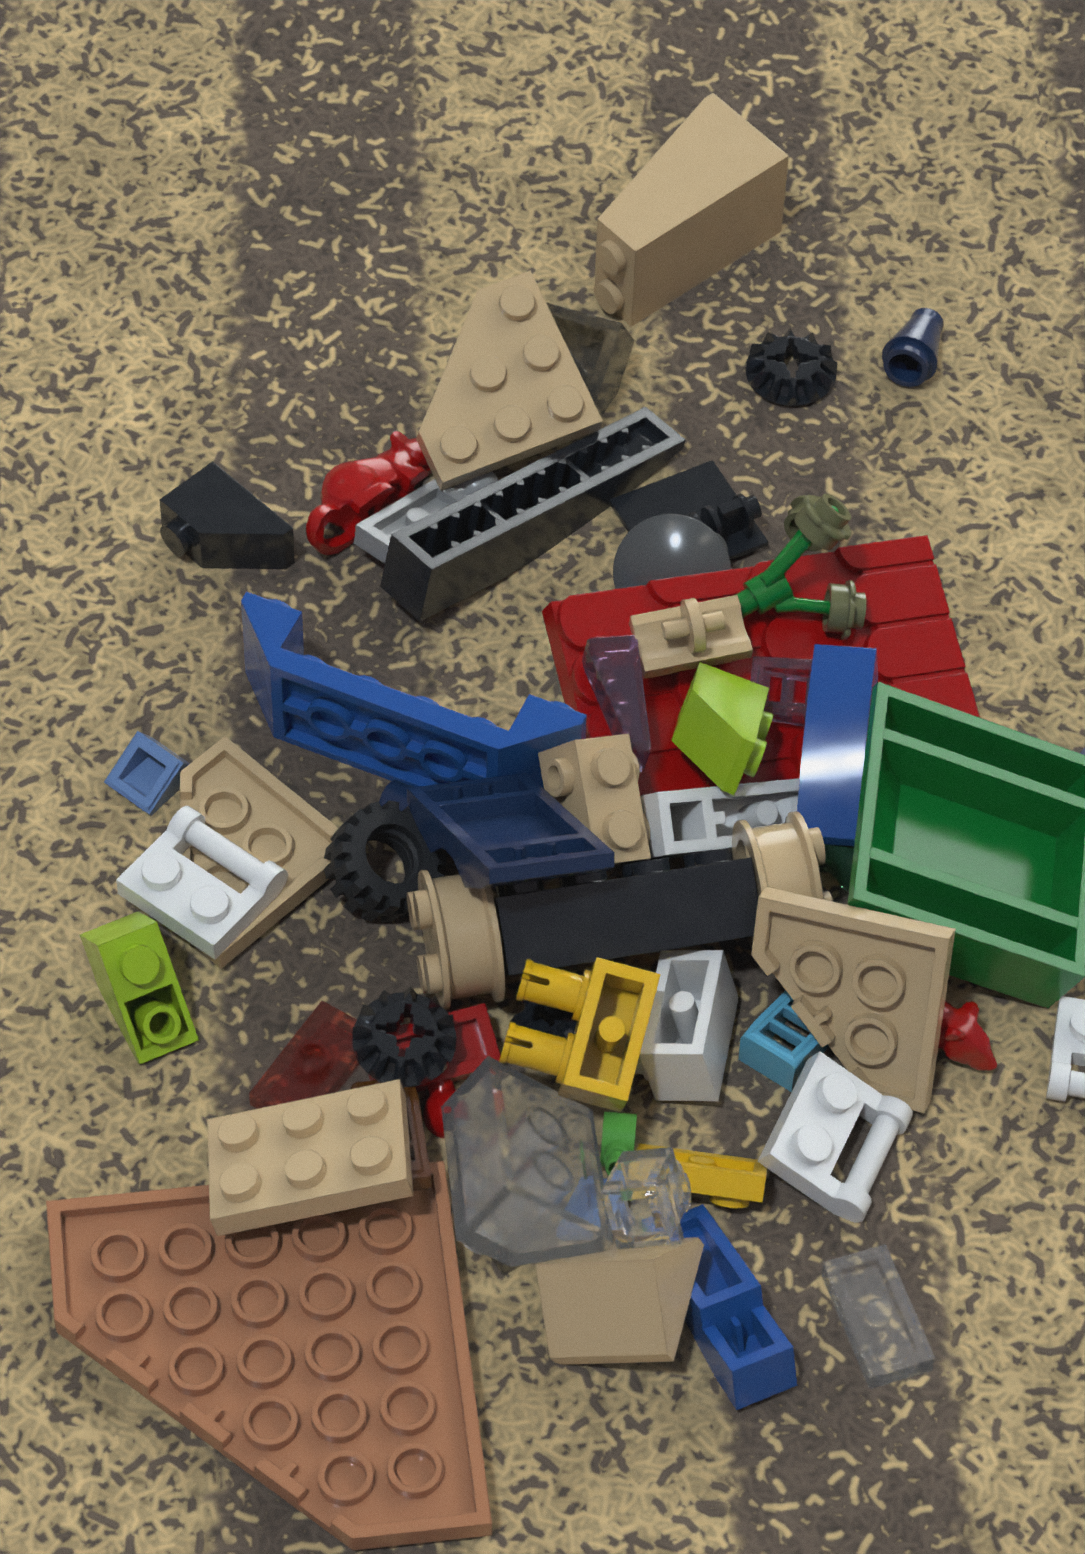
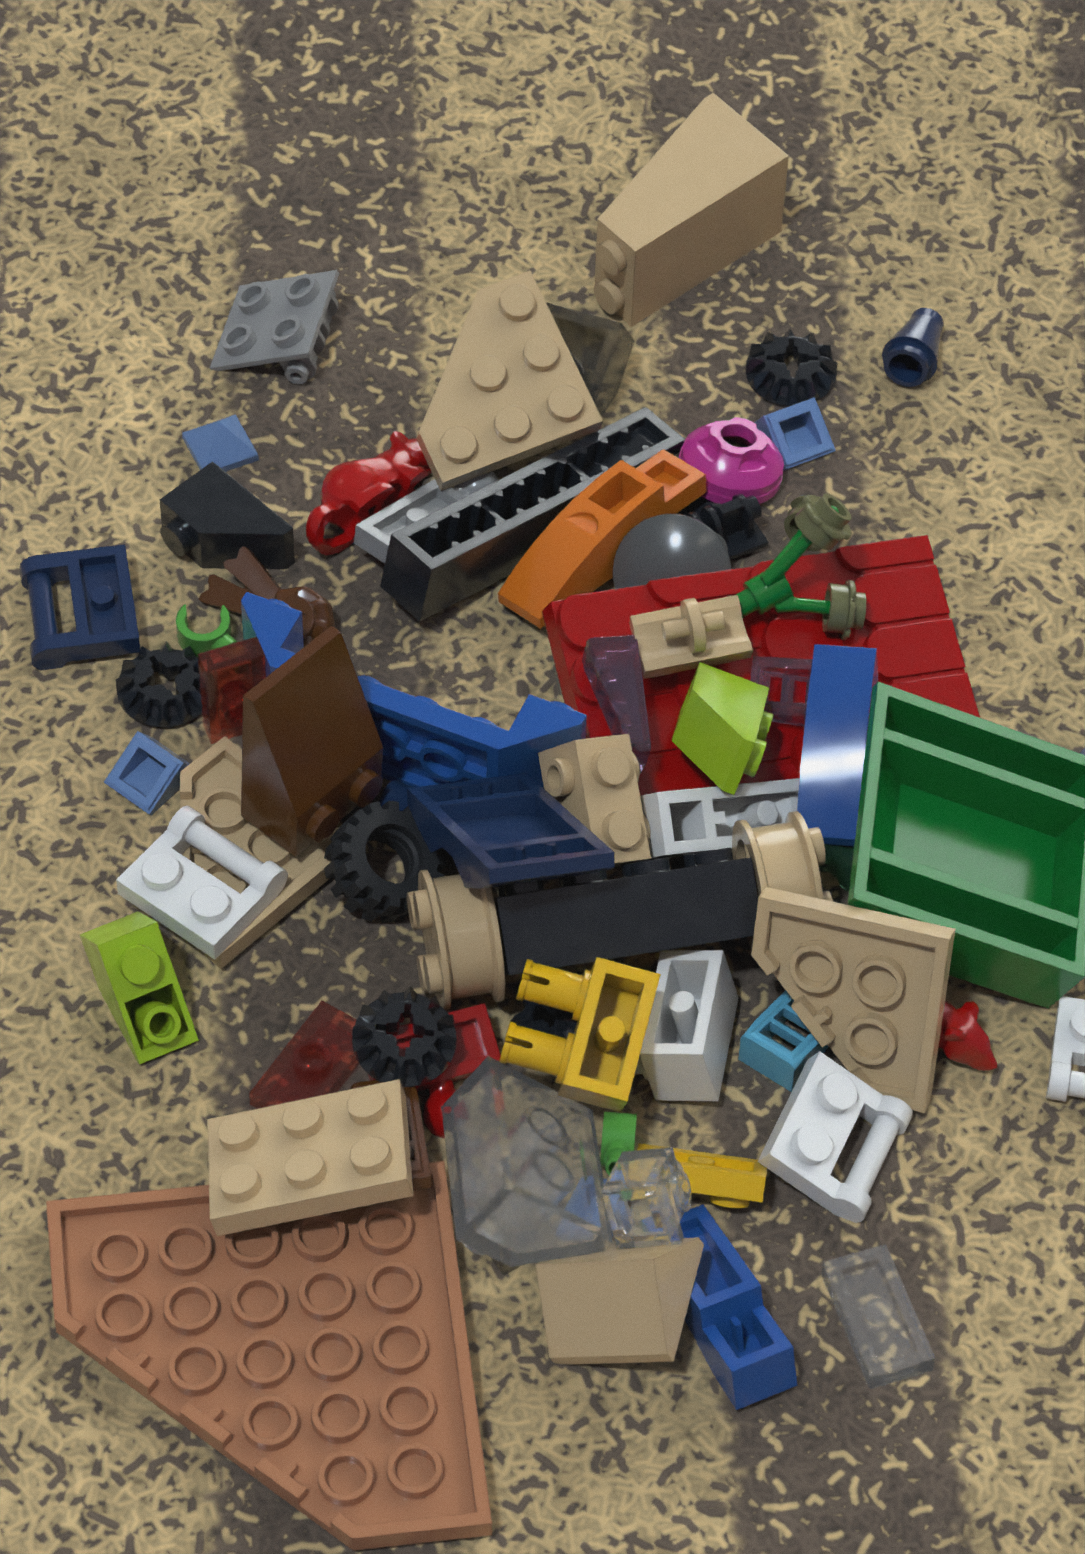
none -> dark blue plate [19,544,140,670]
none -> black gear [116,641,214,728]
none -> bright green piece [176,604,245,669]
none -> medium blue slope [182,414,259,472]
none -> clear red plate [198,636,266,744]
none -> reddish brown piece [199,546,335,647]
none -> light grey hinge [210,270,339,384]
none -> reddish brown slope [241,625,383,857]
none -> orange slope [498,449,706,629]
none -> dark pink piece [678,417,784,504]
none -> medium blue slope [754,397,836,471]

